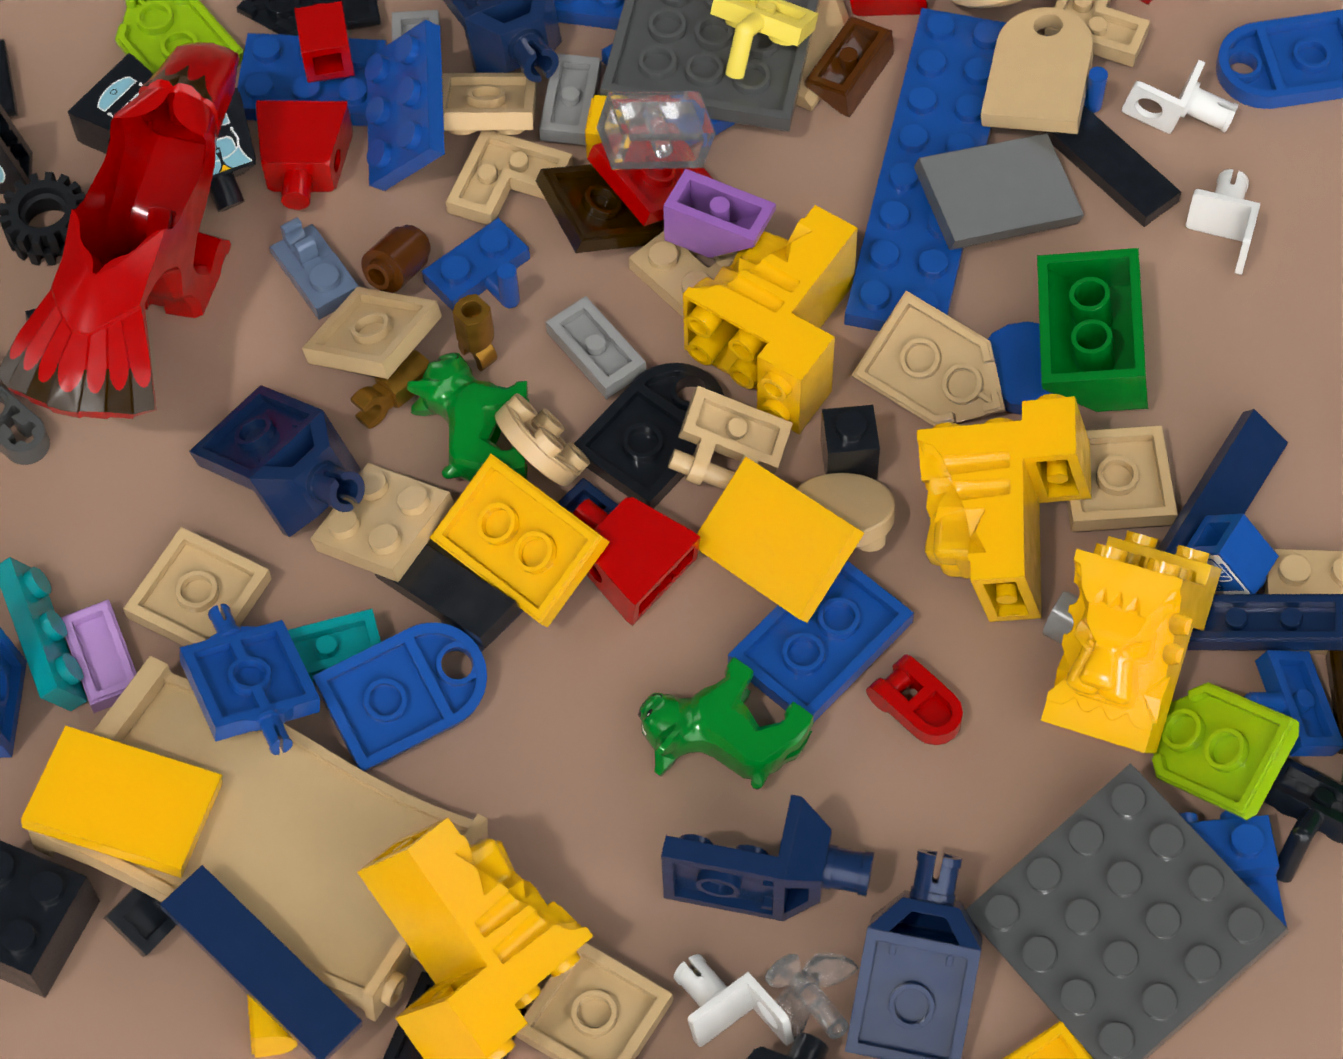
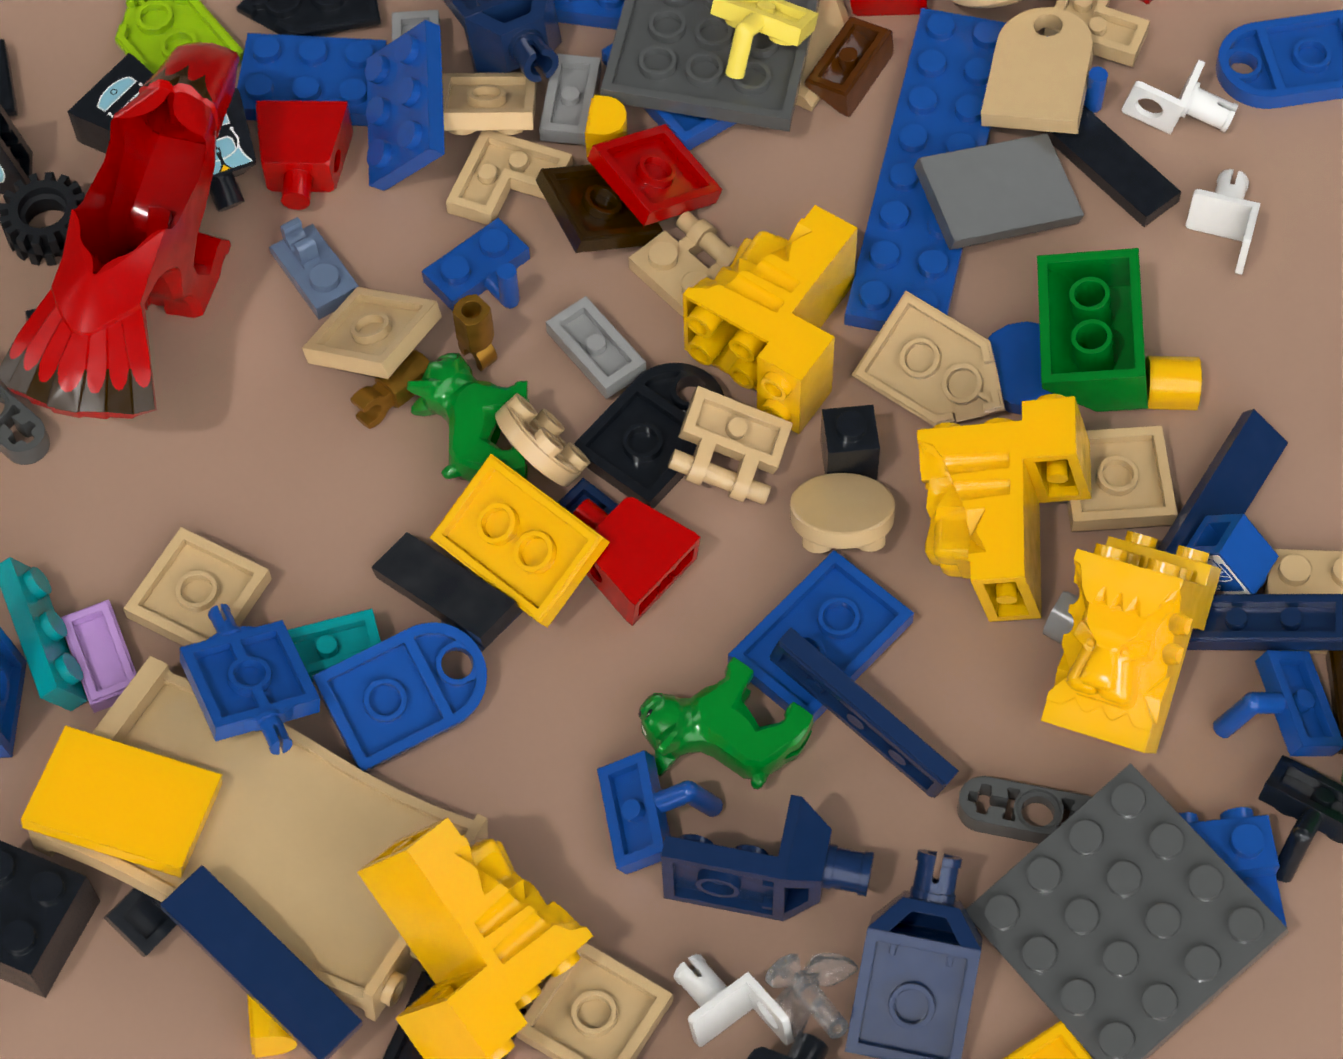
dark blue plate [189,385,365,537] -> none
red brick [294,1,355,83] -> none
tan plate [310,463,454,582] -> none
reddish brown brick [361,225,431,293] -> none
clear brick [597,91,716,170] -> none
medium lavender slope [663,169,776,258] -> none
yellow tile [697,456,864,623] -> none
red plate [866,654,963,745] -> none
lime tile [1152,682,1299,820] -> none
none -> blue plate [597,750,723,874]
none -> dark blue tile [769,627,959,798]
none -> dark grey beam [957,776,1092,844]
none -> yellow brick [1145,356,1202,410]

